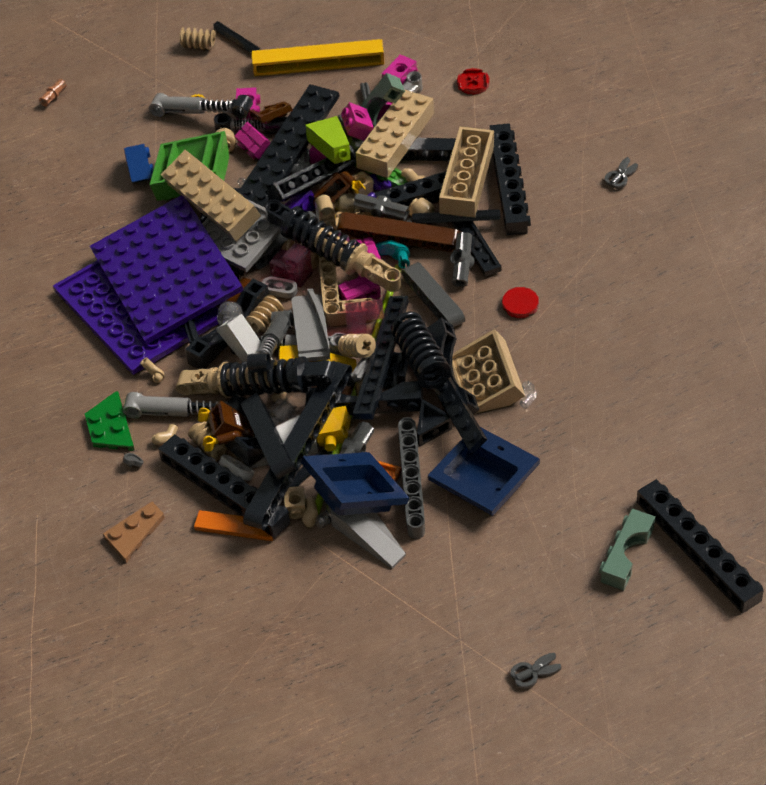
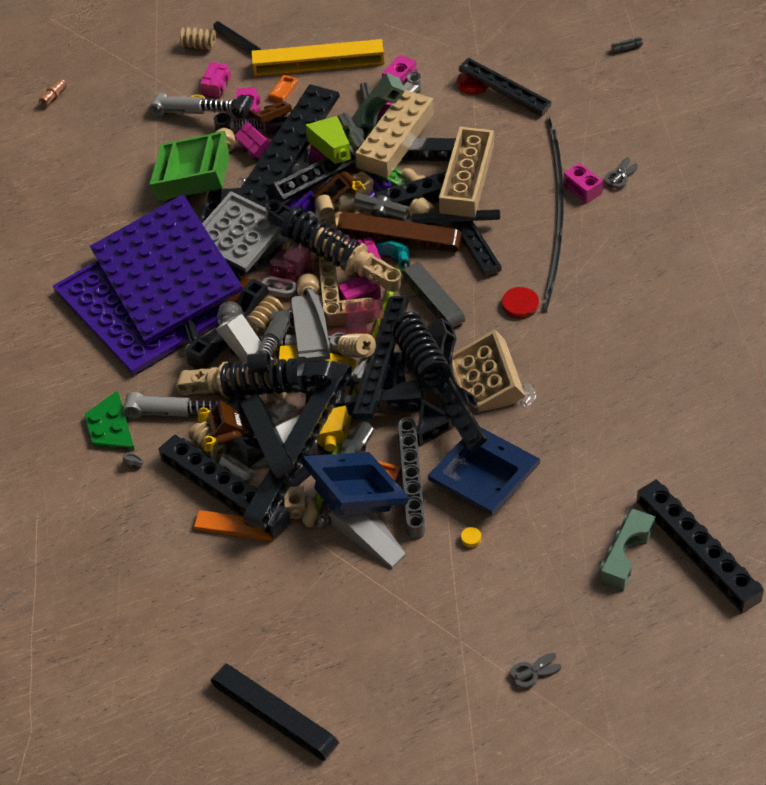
medium nougat wing [103,502,165,563] -> none
blue brick [124,144,154,182] -> none
tan arm [140,357,165,383] -> none
tan arm [152,424,178,445] -> none
tan brick [161,150,261,242] -> none
dark pink brick [341,102,374,141] -> none
dark grey piece [450,232,474,287] -> none
black brick [489,123,531,236] -> none
none -> dark pink brick [200,62,231,98]
none -> black beam [210,663,339,761]
none -> orange tile [268,75,298,103]
none -> tan head [297,273,321,296]
none -> black plate [459,57,552,116]
none -> yellow tile [461,527,481,548]
none -> dark grey piece [544,114,564,313]
none -> dark pink brick [563,163,603,204]
none -> dark grey axle [611,37,643,53]

